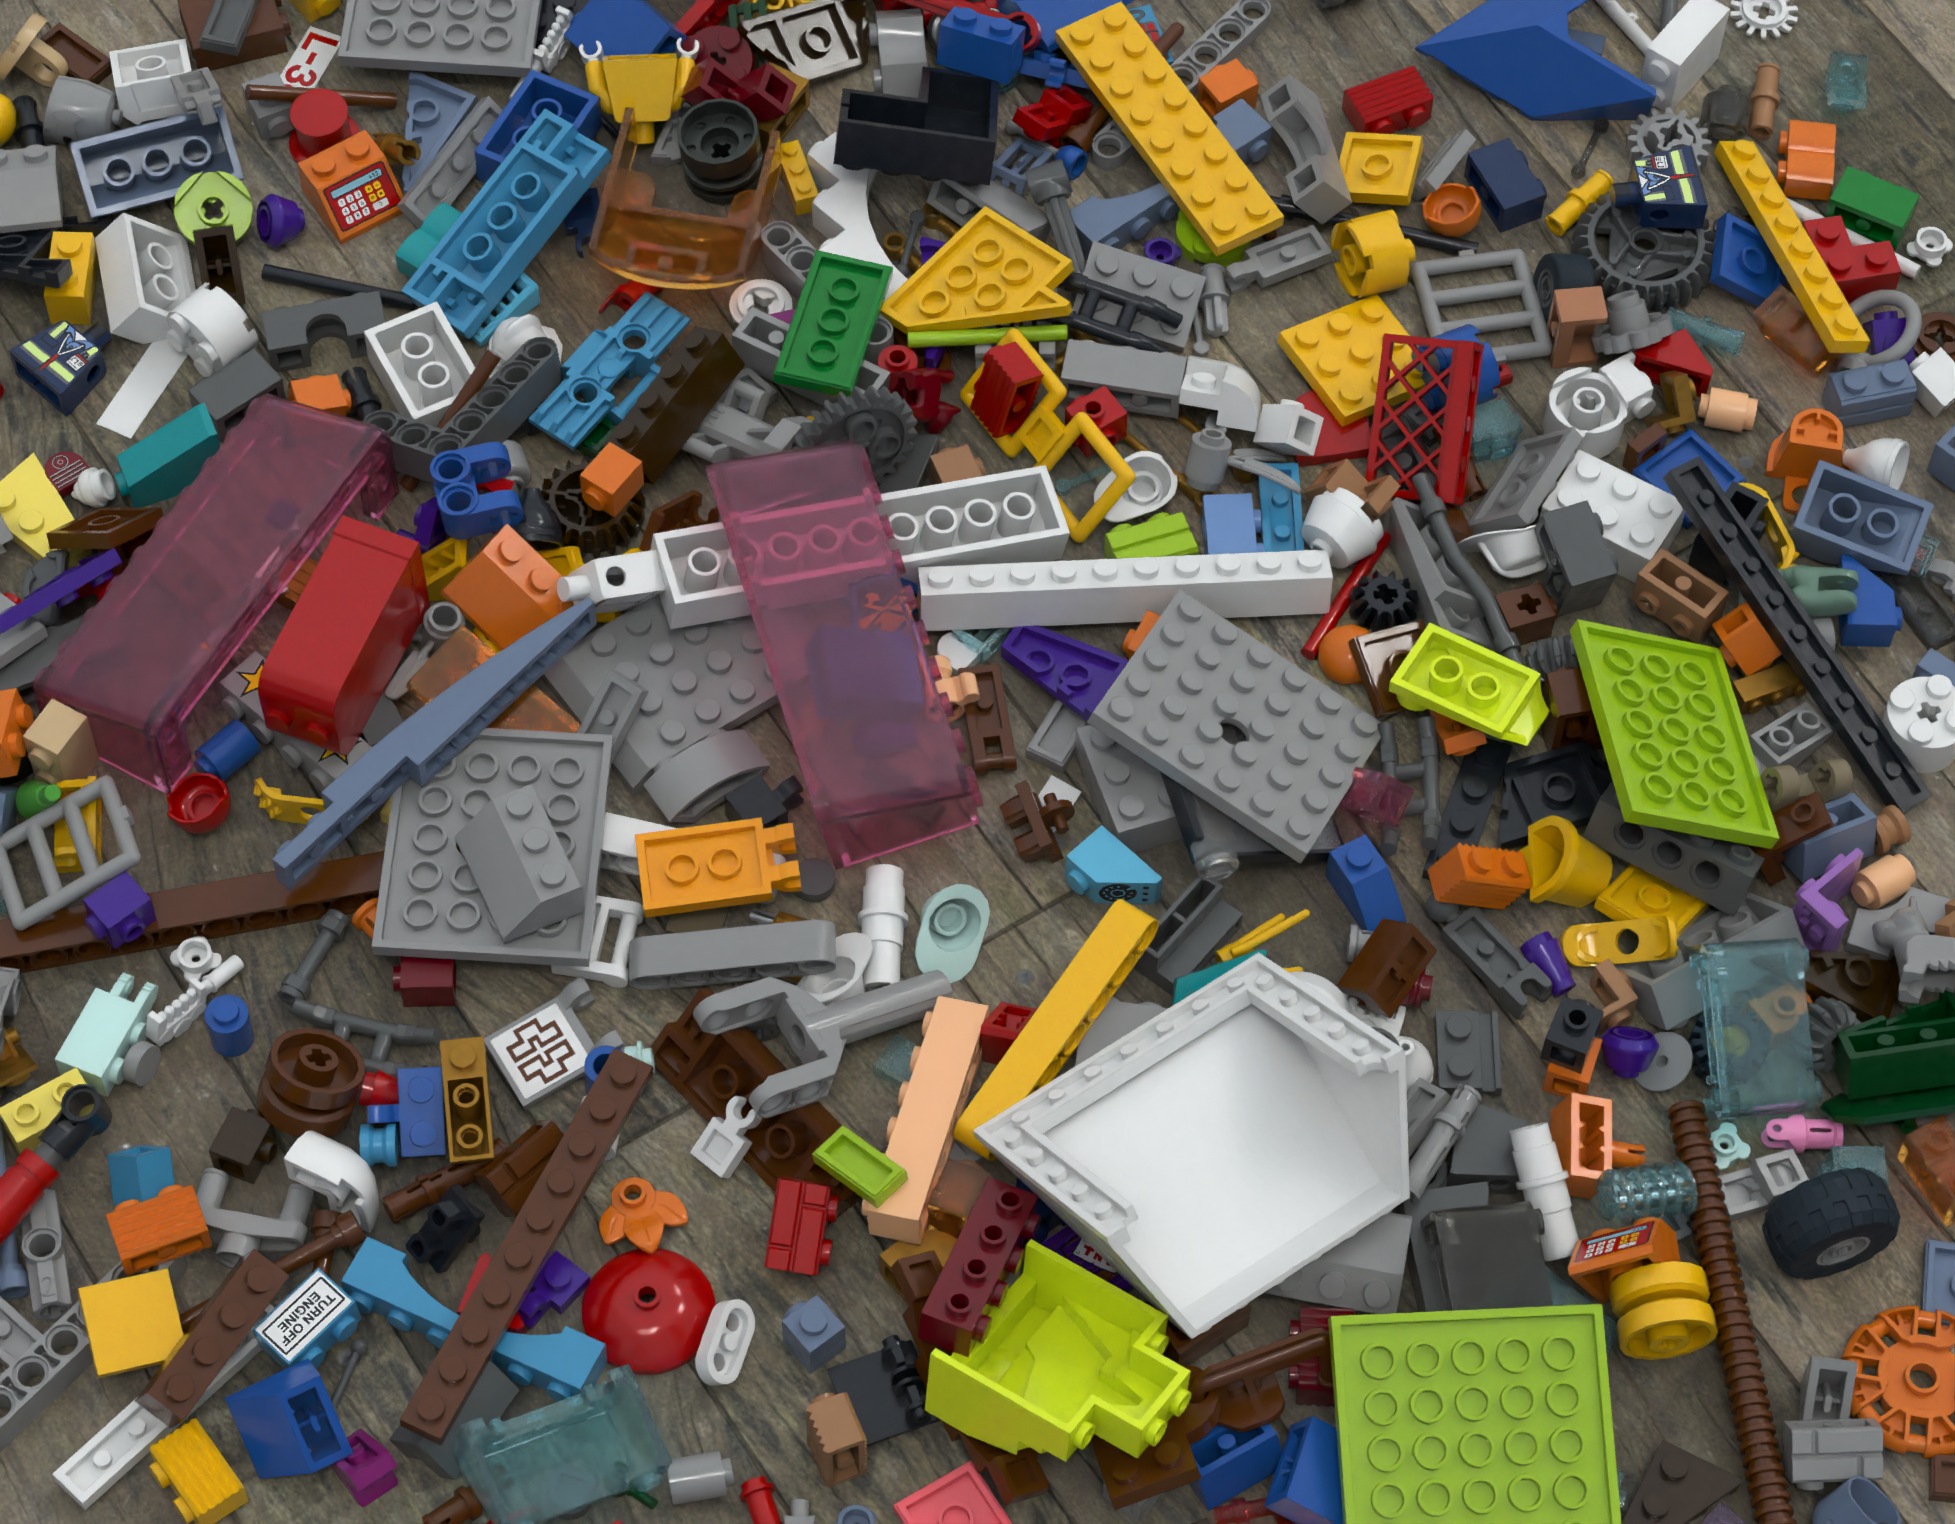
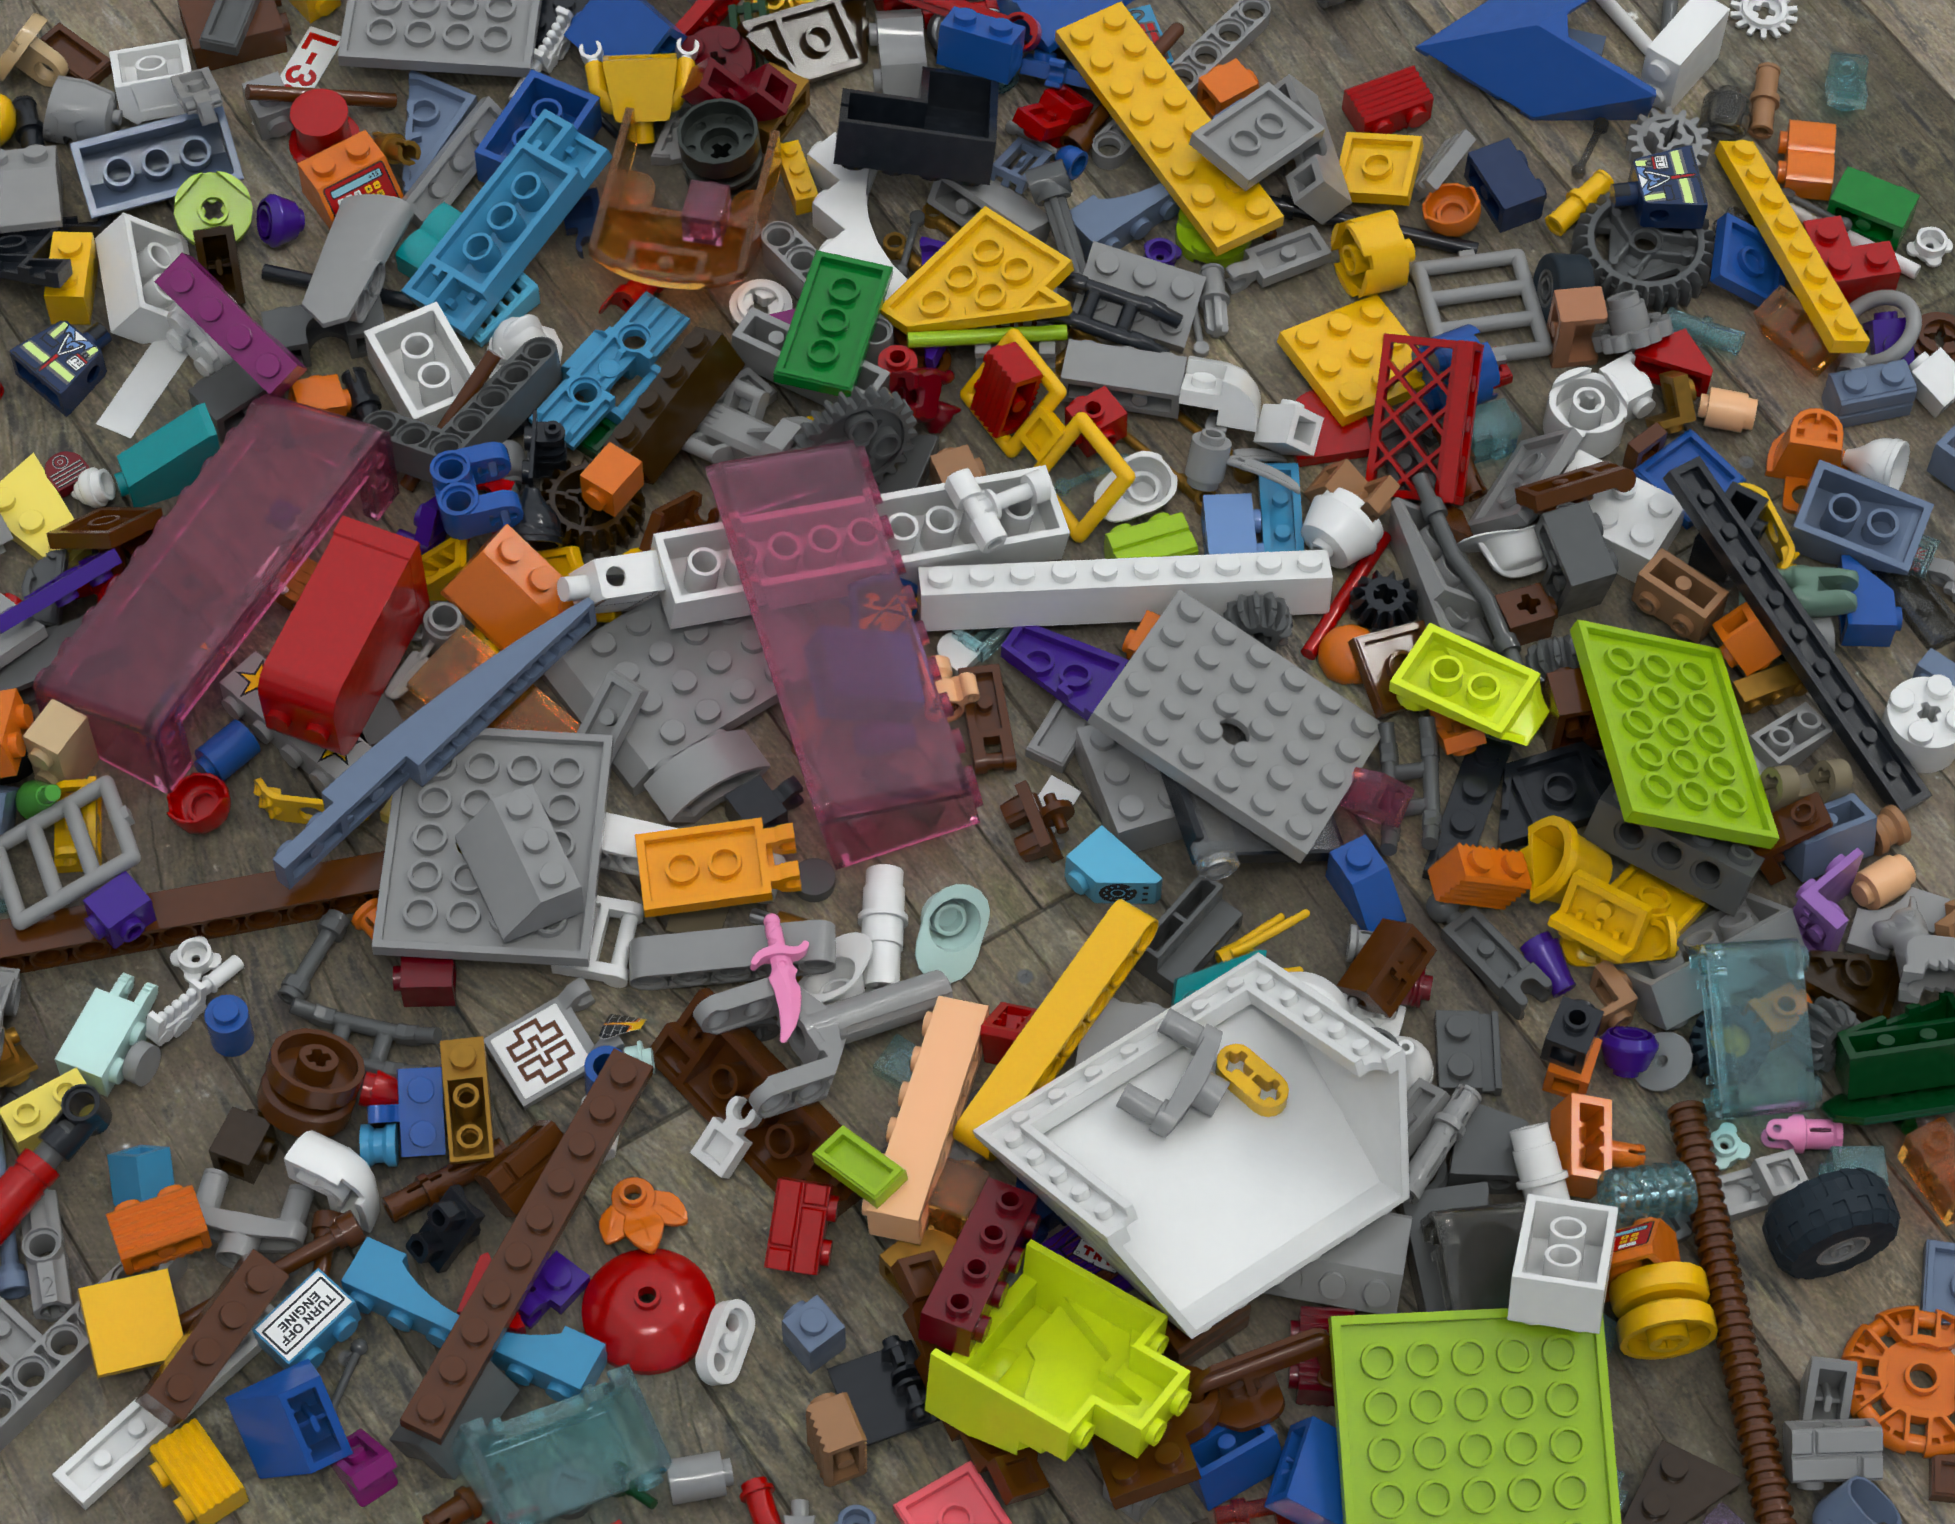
none -> magenta arch [154,252,307,398]
none -> light grey panel [302,194,414,328]
none -> black hinge [522,410,568,489]
none -> sticker [599,1014,647,1039]
none -> clear pink brick [681,180,732,246]
none -> bright pink piece [750,913,809,1043]
none -> white bar [944,468,1051,553]
none -> light grey connector [1116,1008,1230,1138]
none -> light grey plate [1189,82,1325,191]
none -> yellow beam [1215,1043,1289,1117]
none -> dark grey gear [1223,591,1293,652]
none -> white brick [1507,1194,1619,1334]
none -> reddish brown plate [1515,461,1636,514]
none -> yellow bracket [1547,869,1654,963]
none -> dark grey hinge [1781,188,1852,232]

